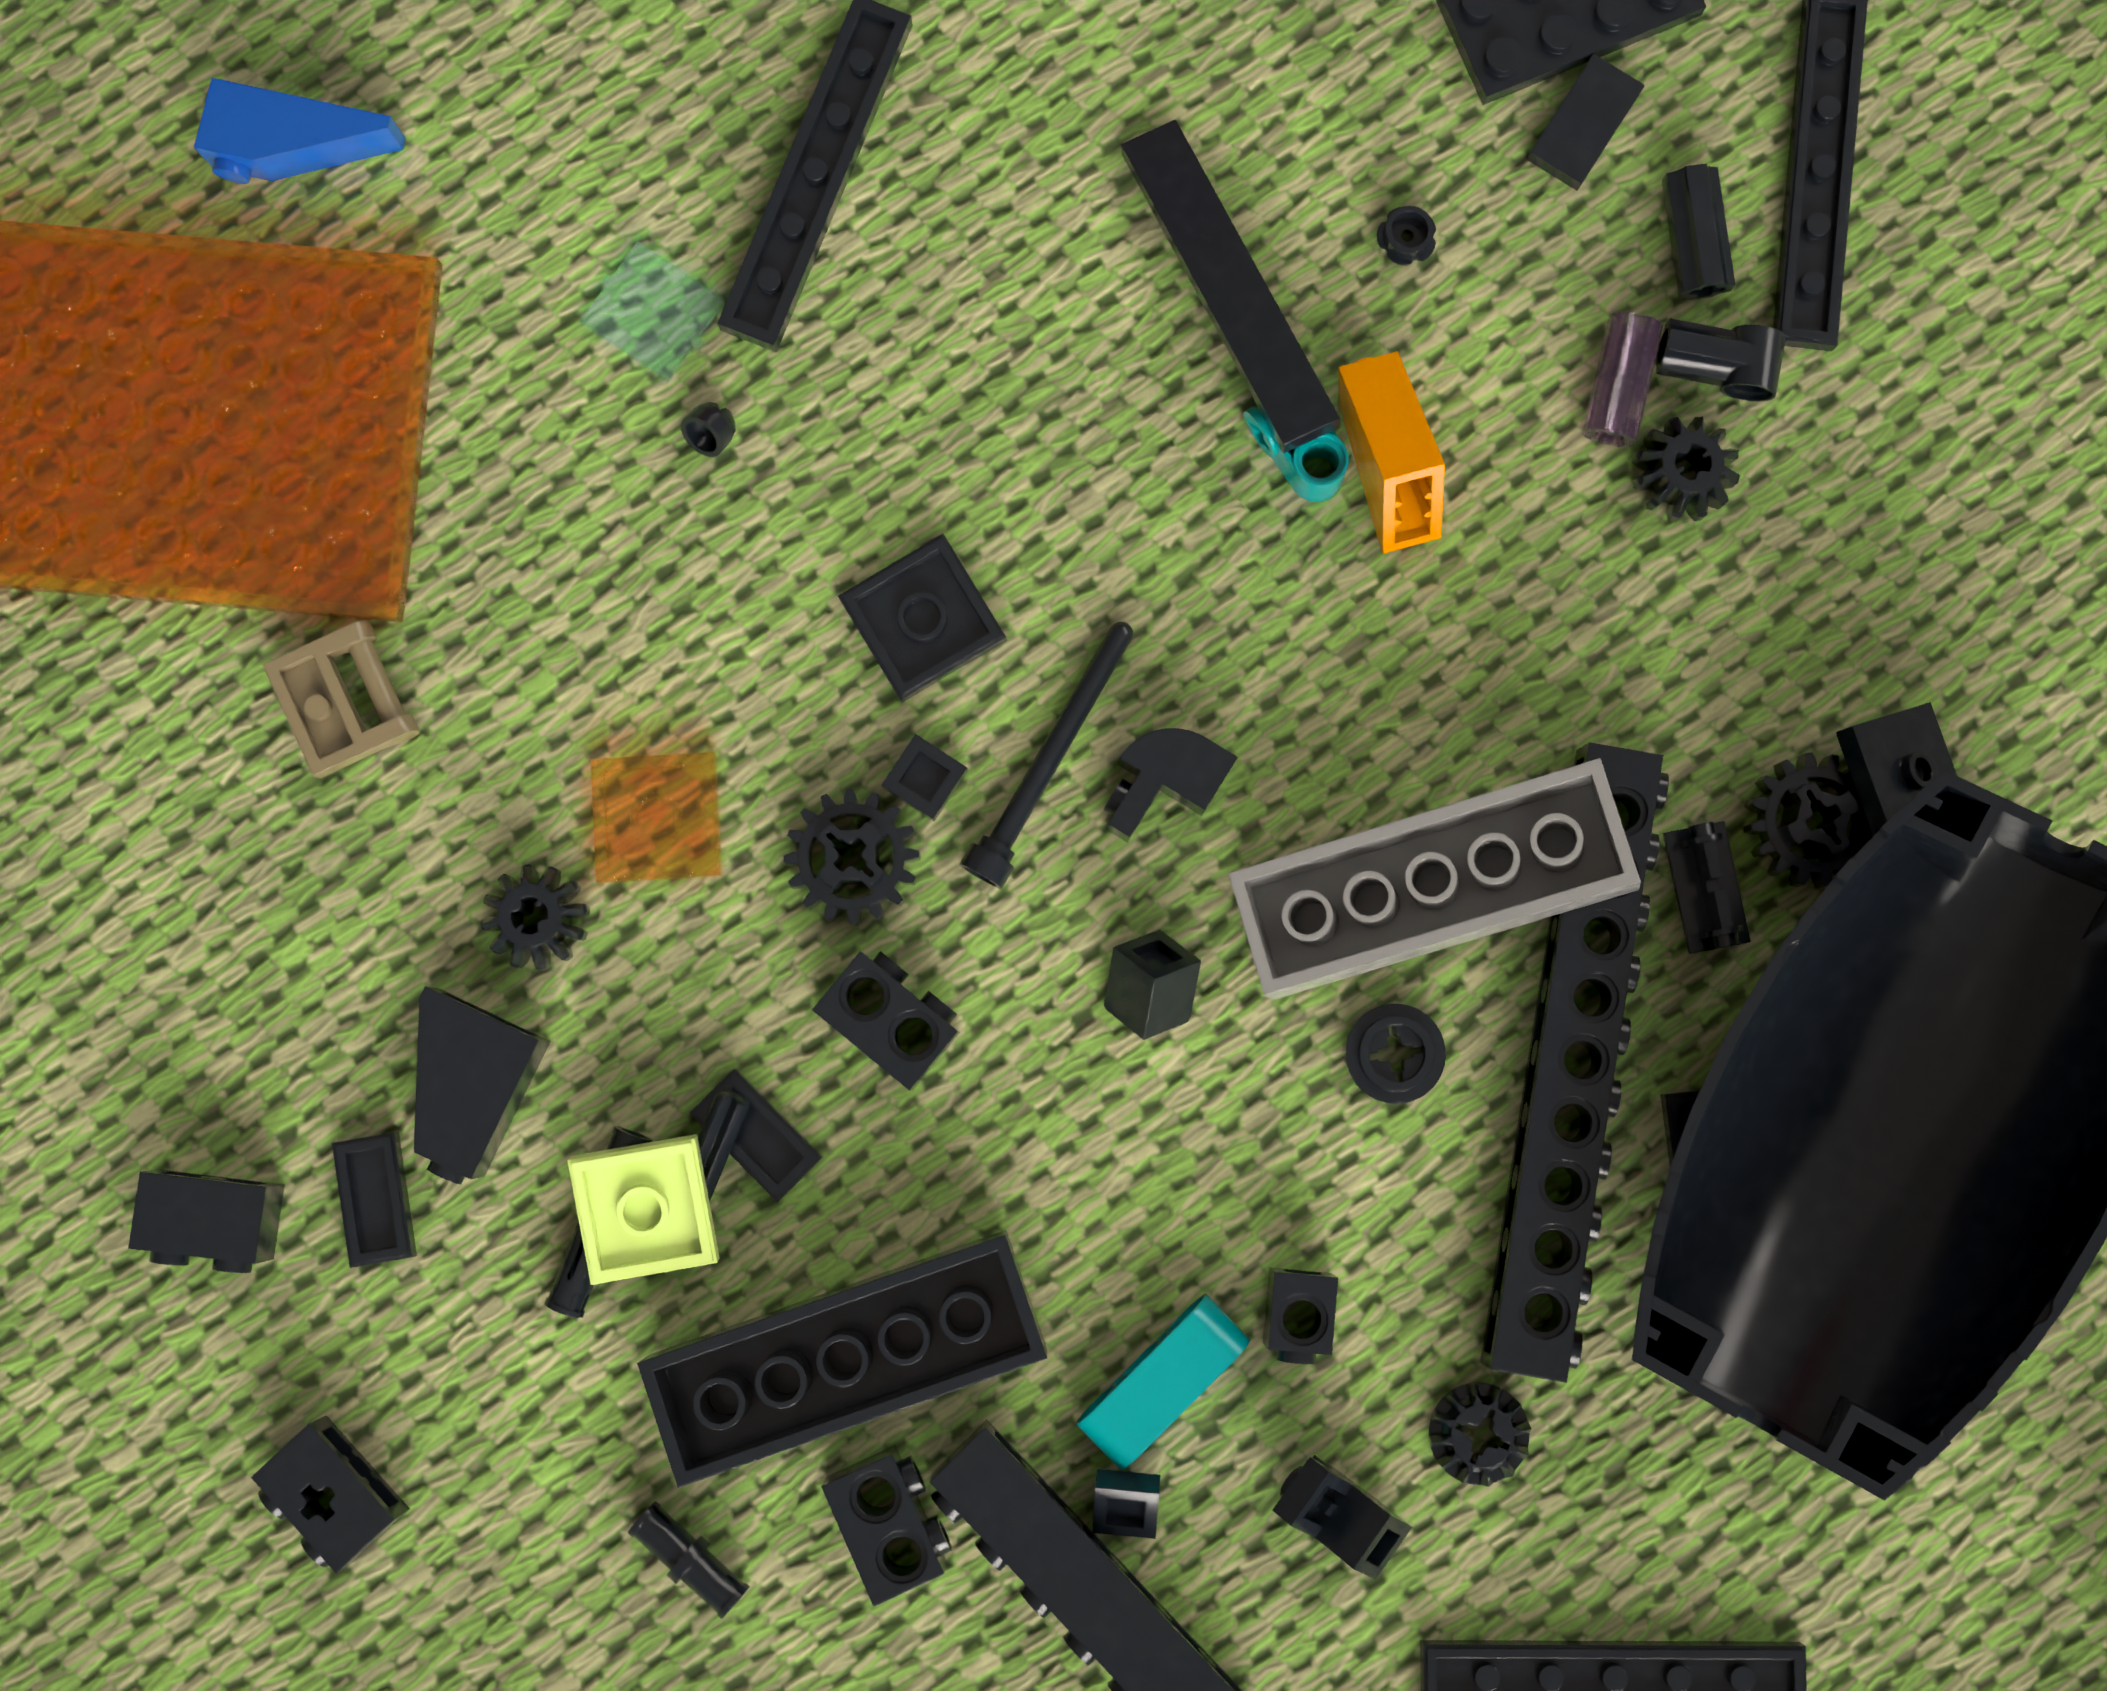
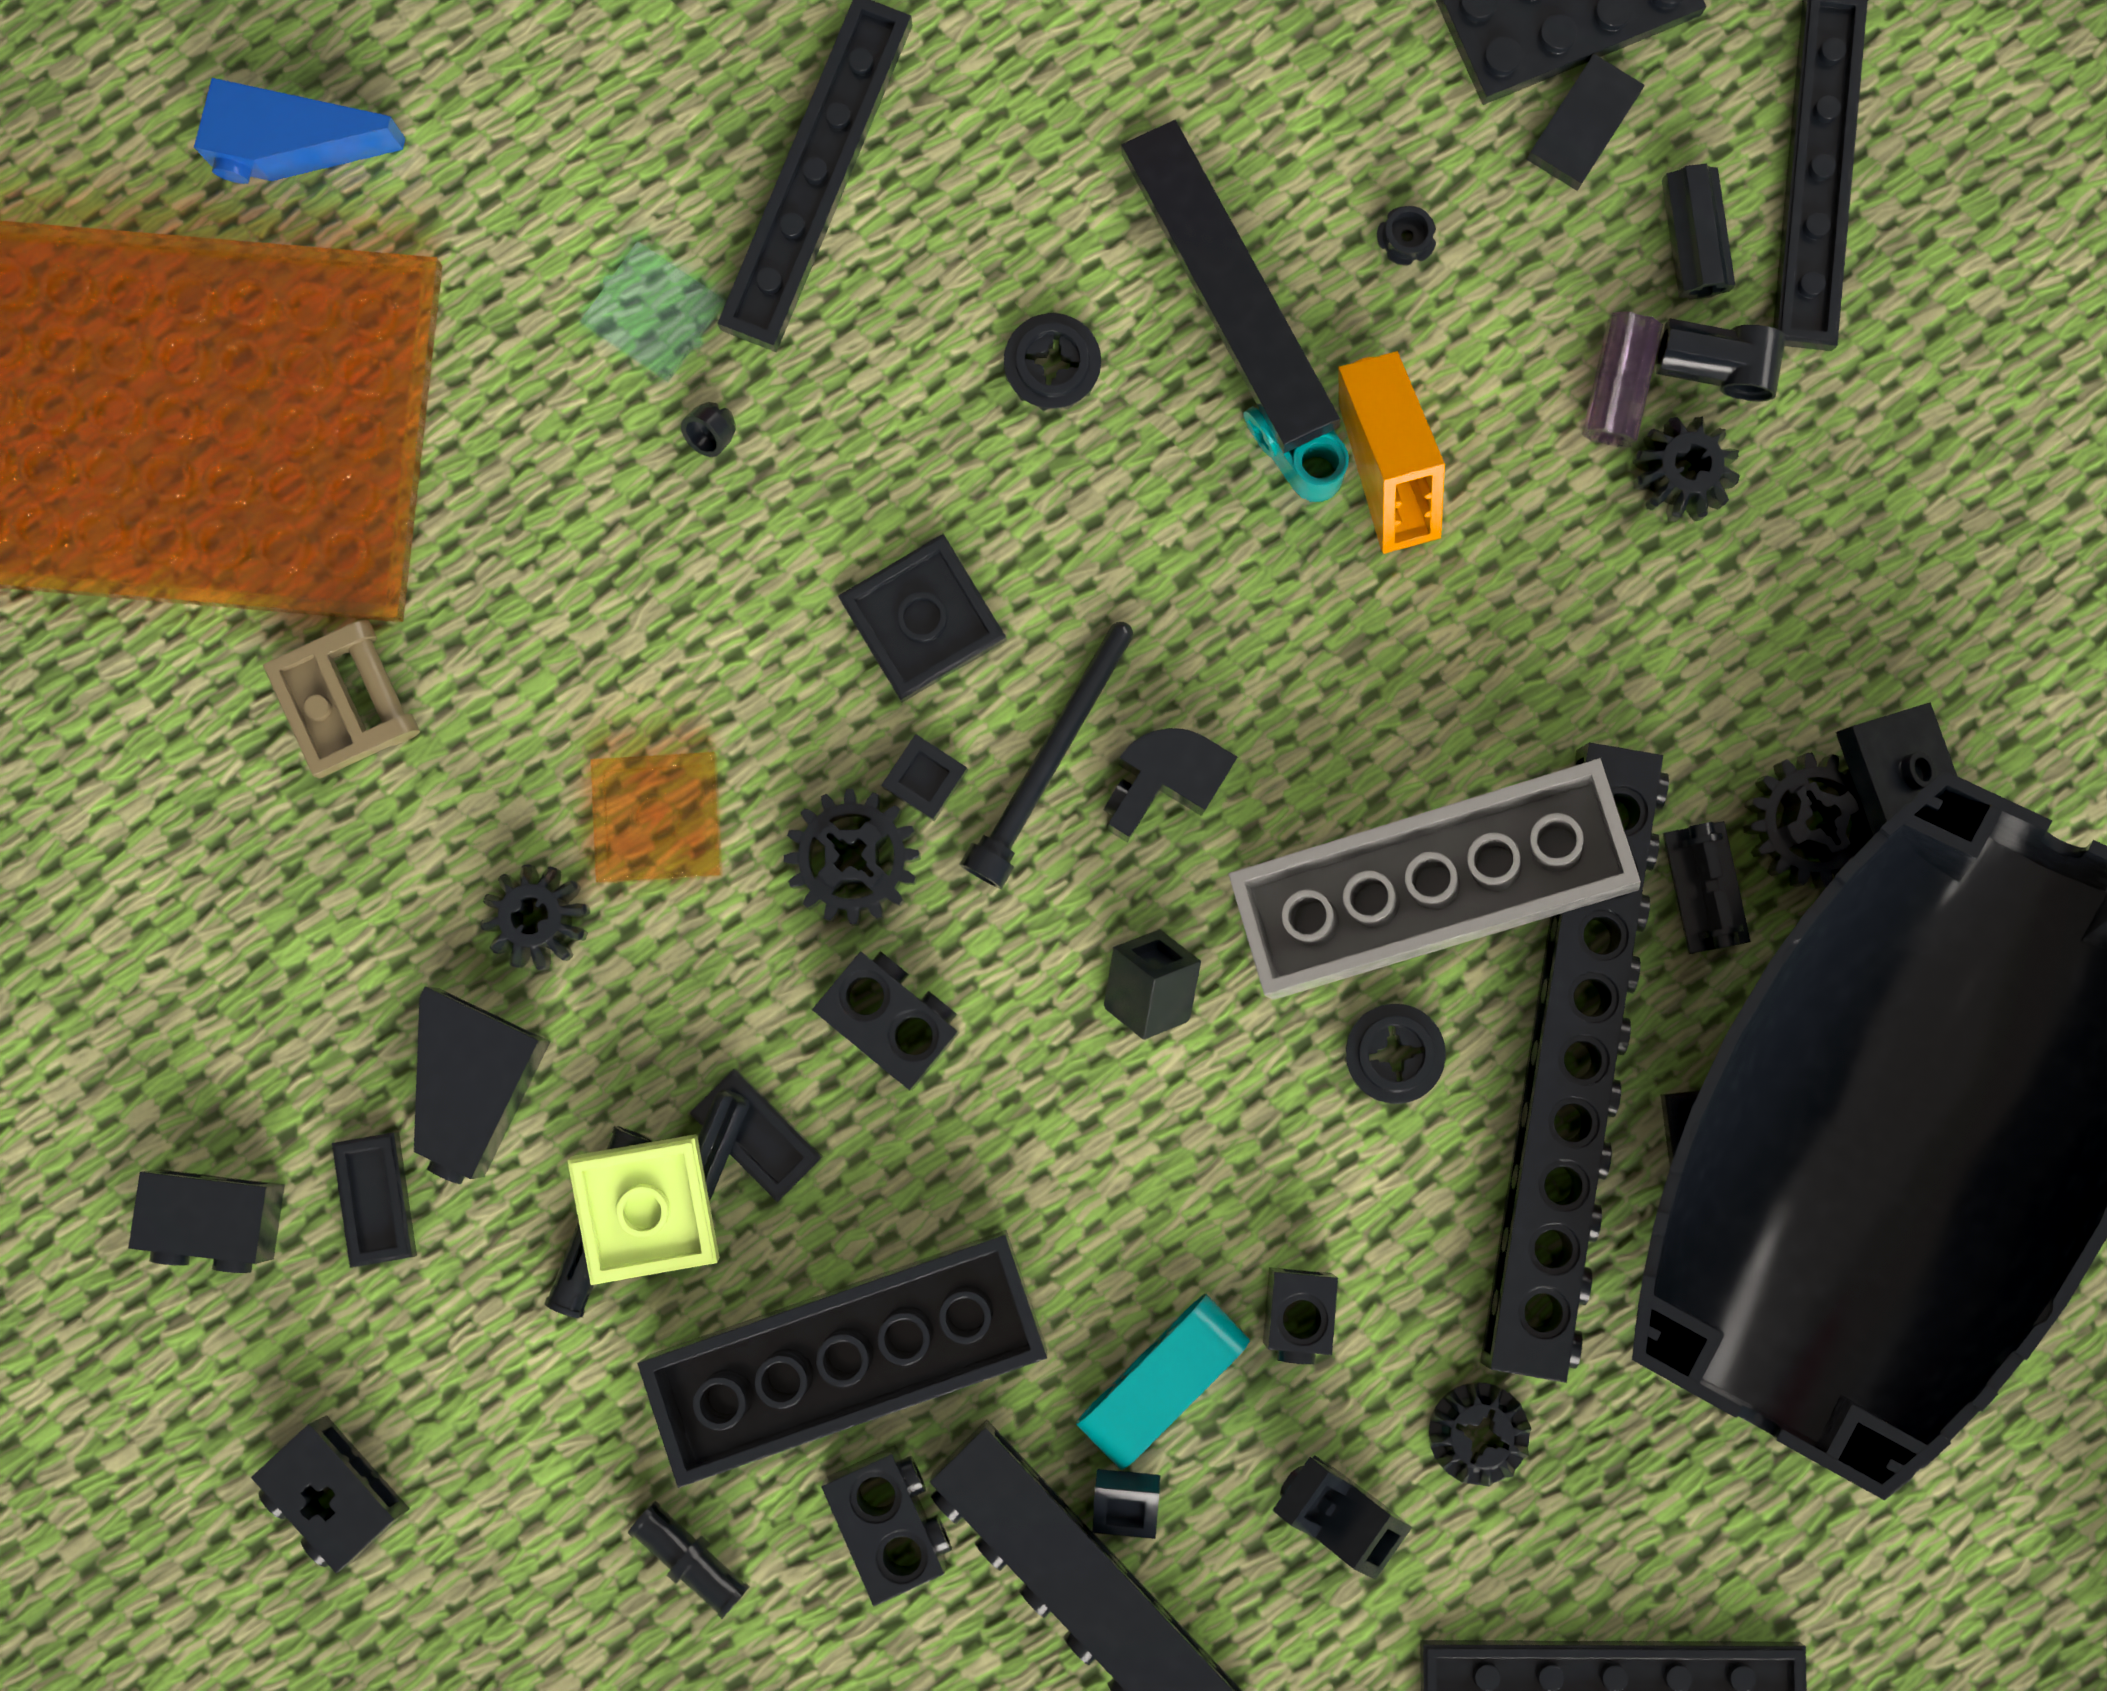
none -> black gear [1004,313,1101,412]

